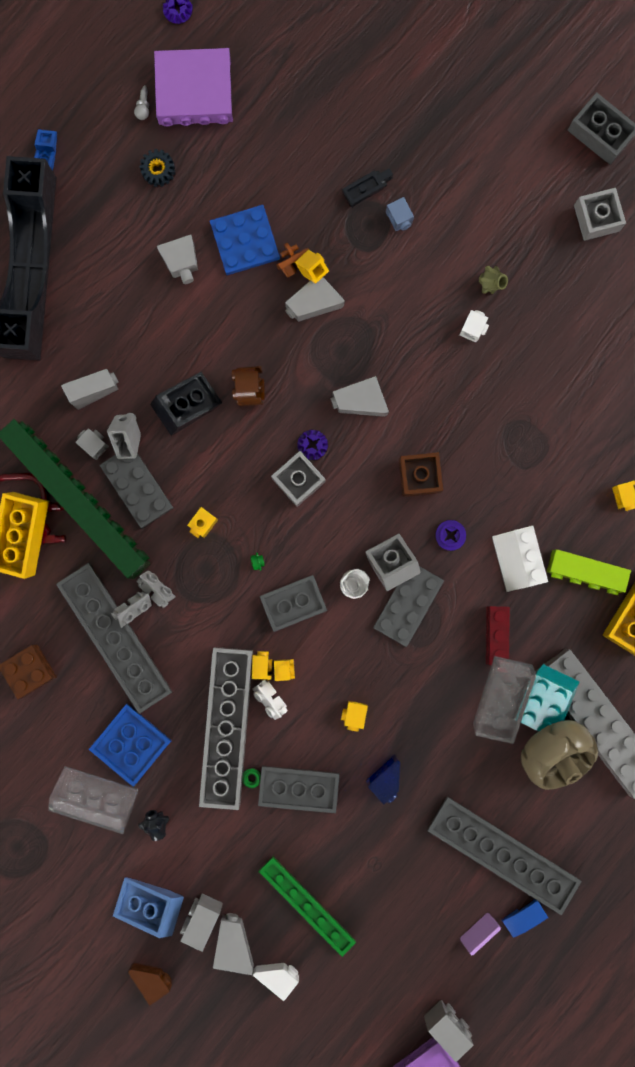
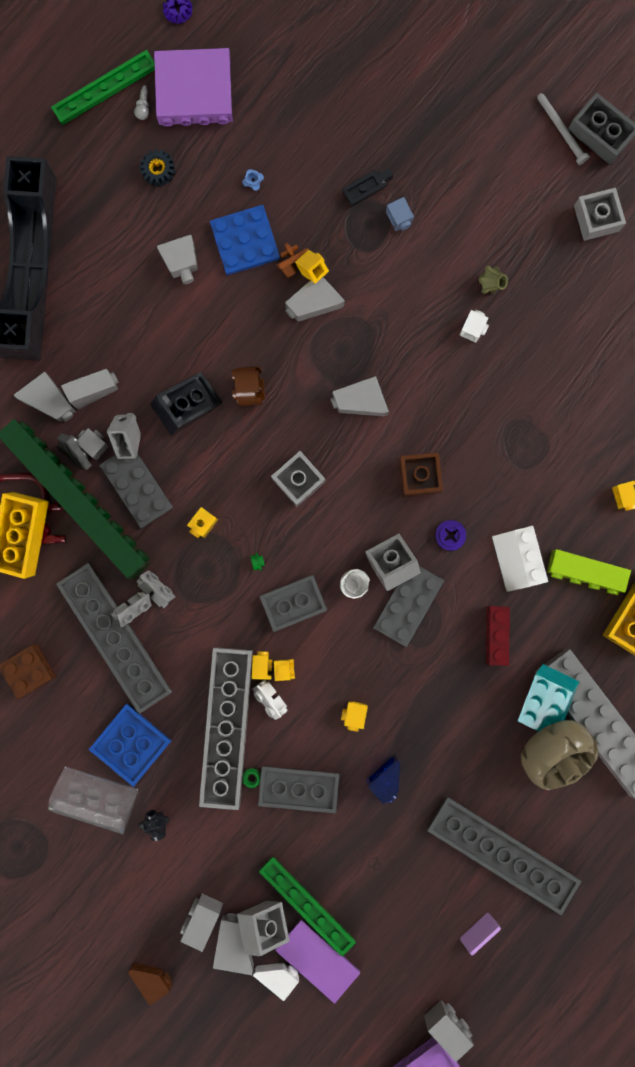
blue slope [34,129,57,171] -> none
medium blue slope [113,877,184,938] -> none
dark purple gear [298,430,328,460] -> none
clear brick [473,656,536,744] -> none
blue slope [502,899,548,938] -> none
none -> light grey slope [14,372,76,422]
none -> green plate [51,50,155,125]
none -> flat silver hinge [57,433,91,470]
none -> light grey brick [237,901,290,956]
none -> medium blue plate [242,169,264,191]
none -> medium lavender tile [275,918,360,1004]
none -> light grey bar [537,93,590,165]

